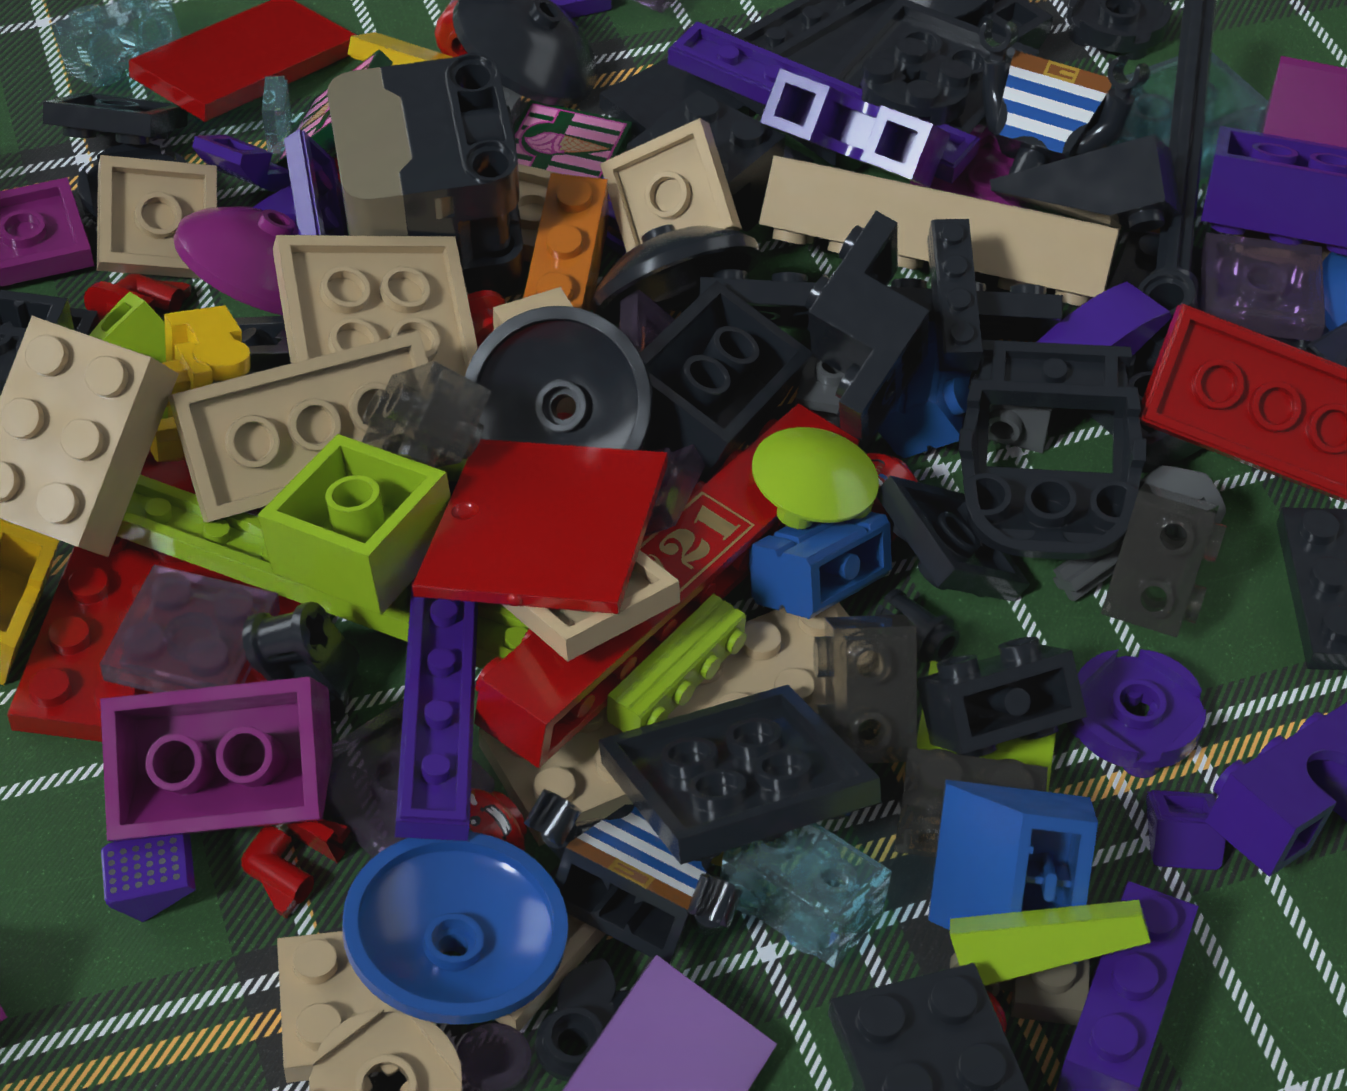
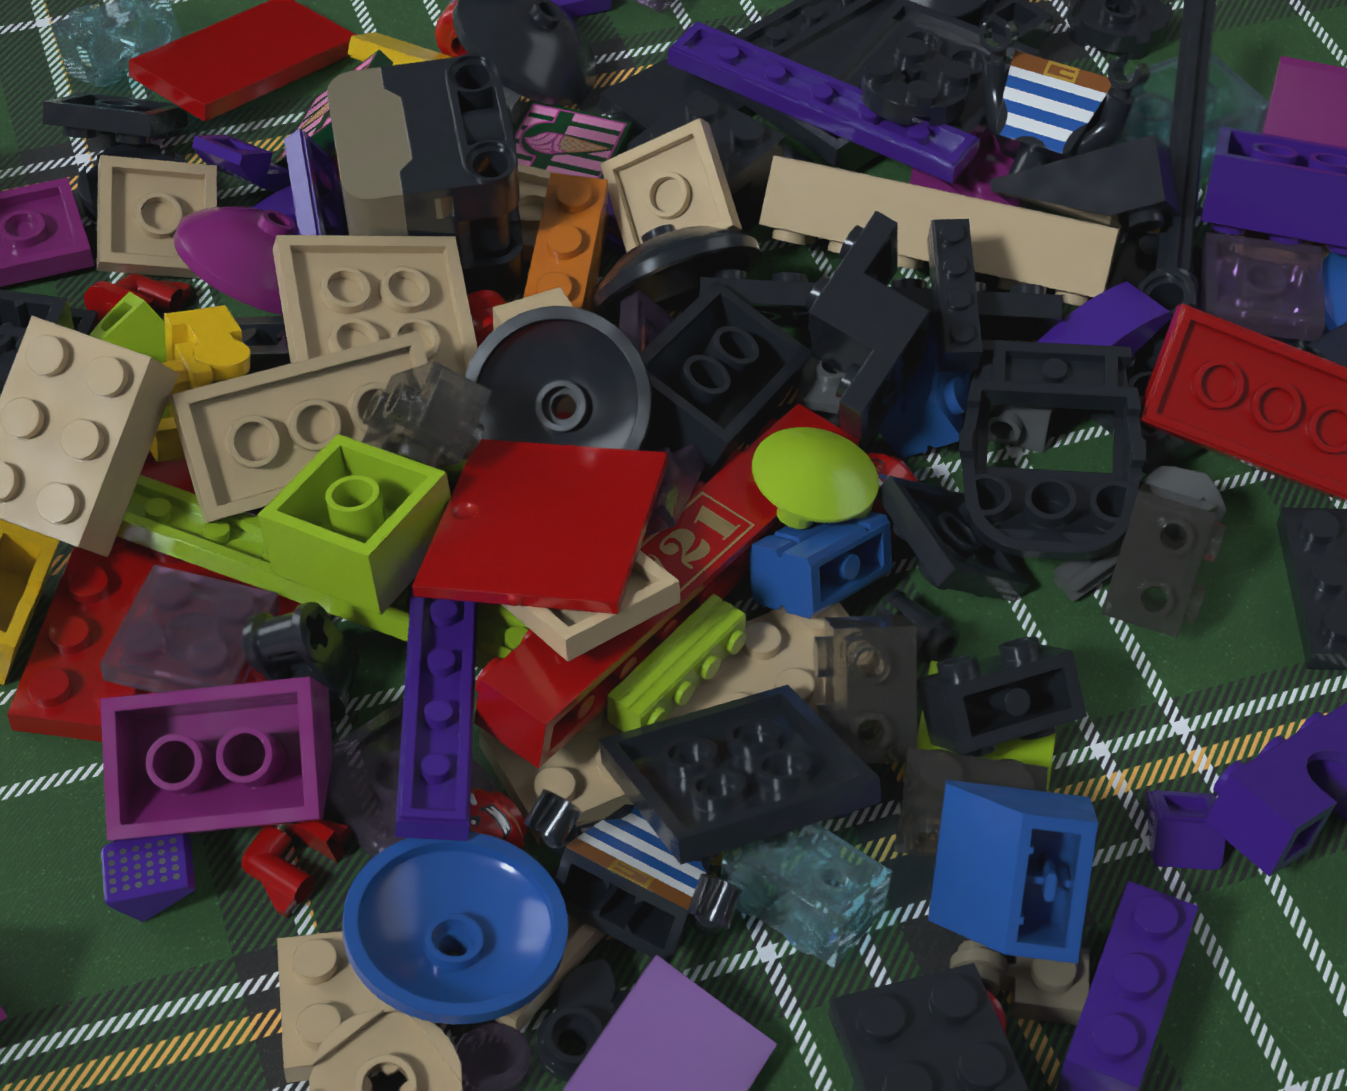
clear light blue tile [262,76,292,154] -> none
dark purple arch [760,68,951,188] -> none
lime piece [949,900,1151,986] -> none
dark purple plate [1067,649,1206,778] -> none

